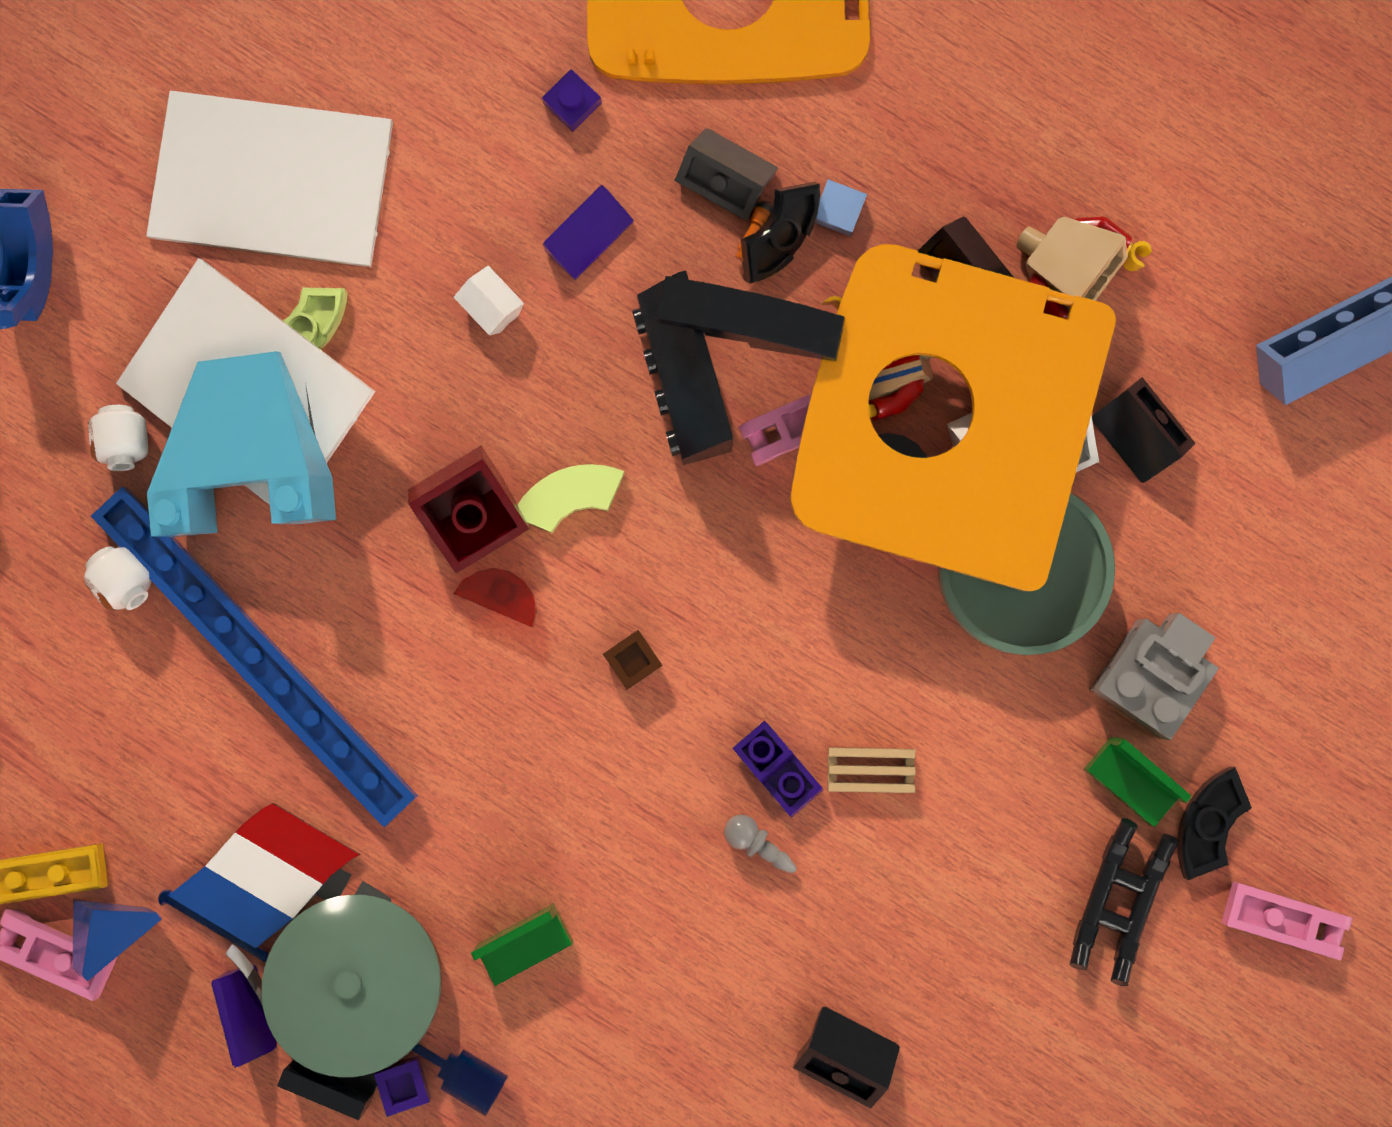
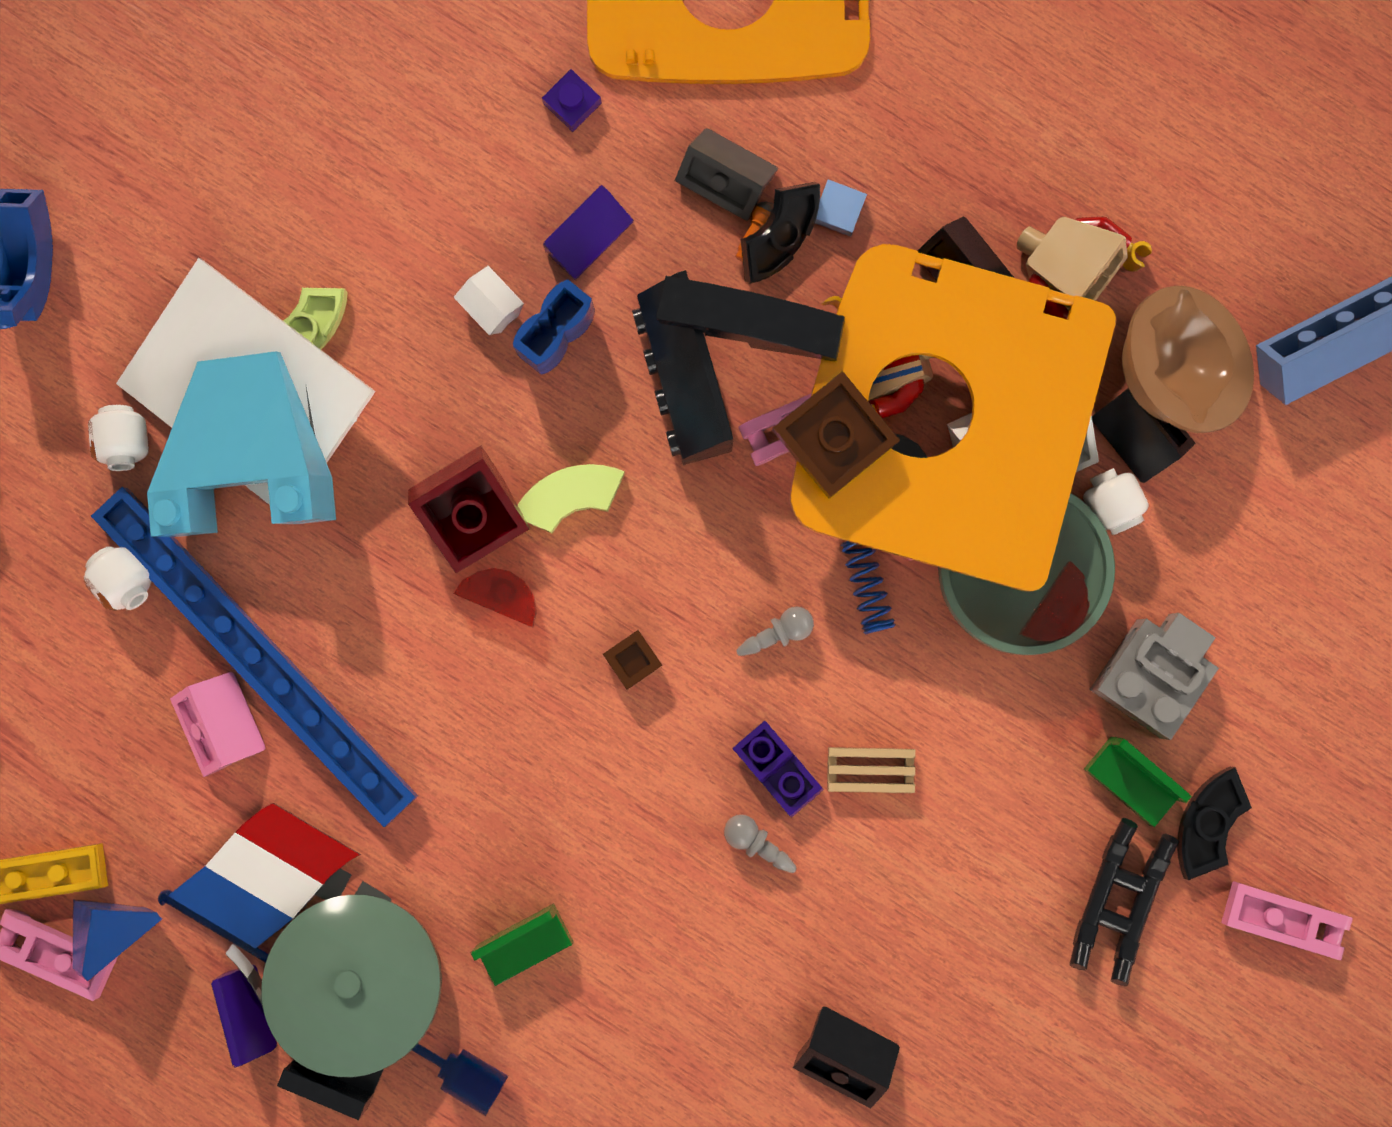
white piece [146,91,393,267] -> none
dark purple plate [374,1056,431,1117] -> none
none -> bright pink panel [170,672,265,777]
none -> blue brick [513,280,595,375]
none -> light grey bar [736,606,814,656]
none -> reddish brown plate [772,371,900,499]
none -> blue piece [840,541,896,634]
none -> clear red plate [1019,561,1090,641]
none -> white head [1083,468,1149,535]
none -> medium nougat piece [1122,286,1254,433]

